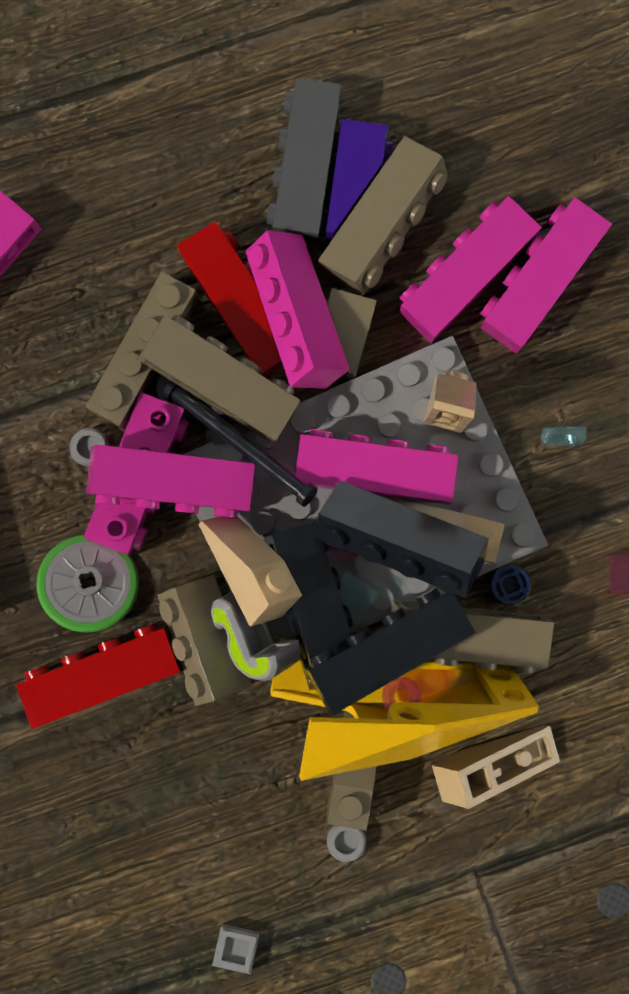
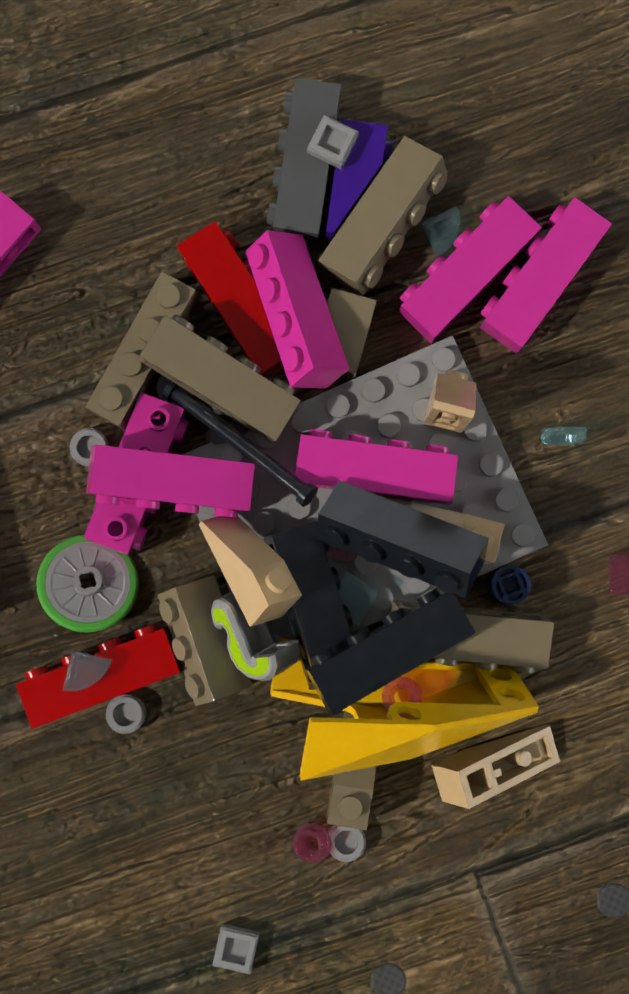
none -> clear light blue tile [63,651,112,691]
none -> light grey tile [106,694,146,734]
none -> clear pink plate [293,823,332,864]
none -> light grey tile [307,115,359,170]
none -> clear light blue tile [422,206,460,258]

